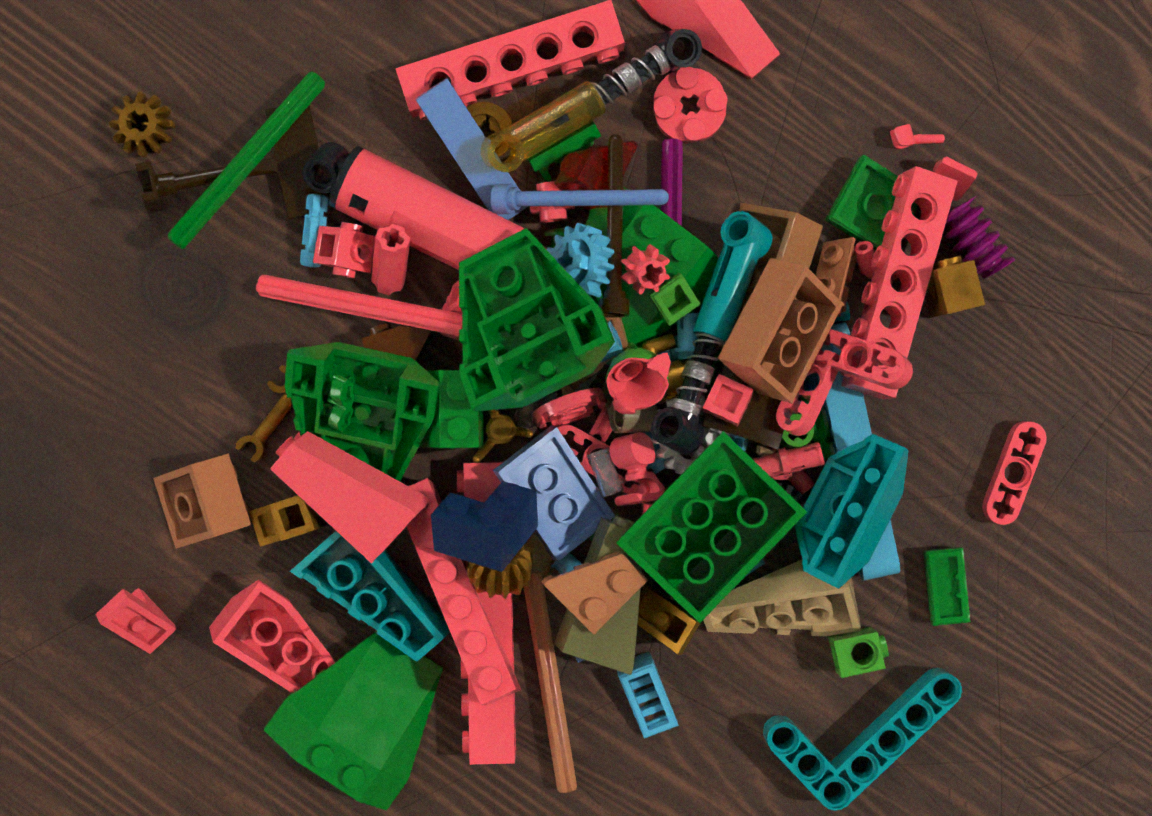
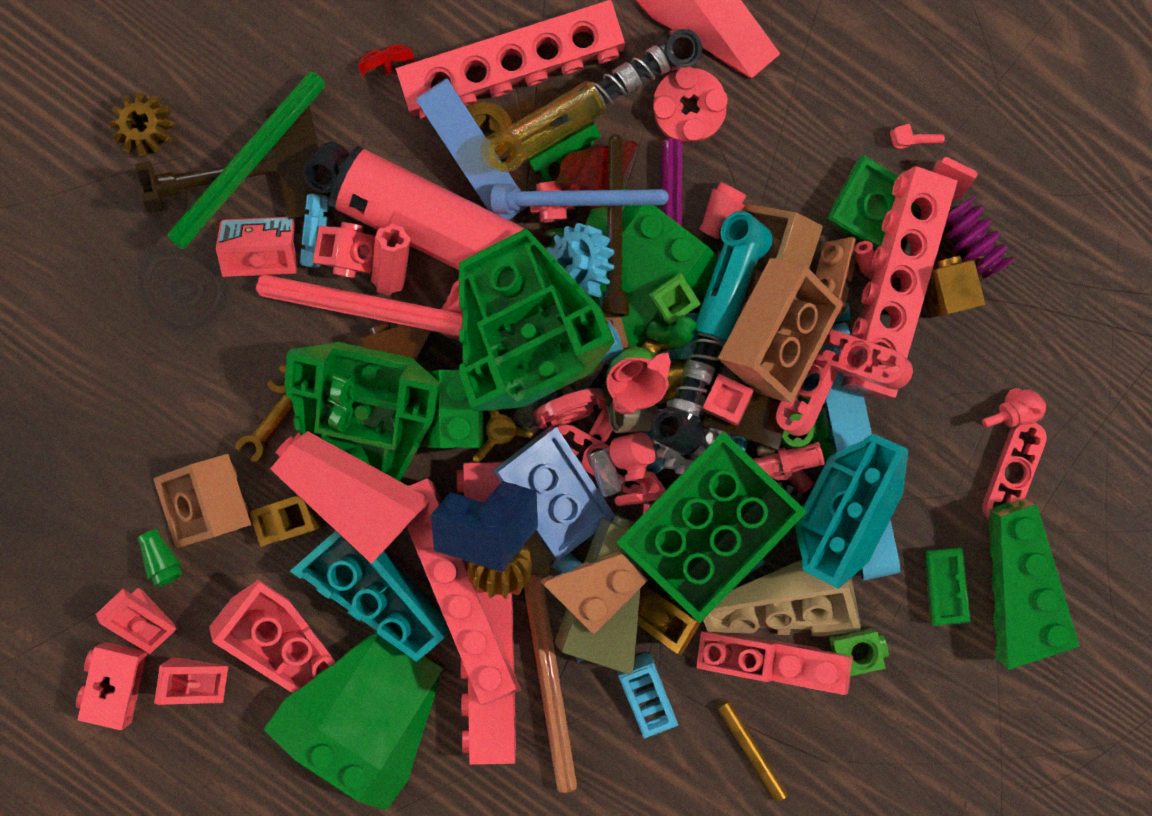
coral gear [621,244,670,295] -> none
teal beam [763,667,962,811] -> none
none -> coral brick [76,642,148,730]
none -> green cone [137,529,183,588]
none -> coral slope [154,657,228,705]
none -> coral panel [216,217,298,277]
none -> red piece [358,44,415,77]
none -> green arm [646,315,697,348]
none -> coral slope [696,631,853,695]
none -> coral cone [699,181,747,240]
none -> pearl gold bar [717,700,788,802]
none -> coral piece [982,388,1046,428]
none -> green wedge [989,498,1080,670]

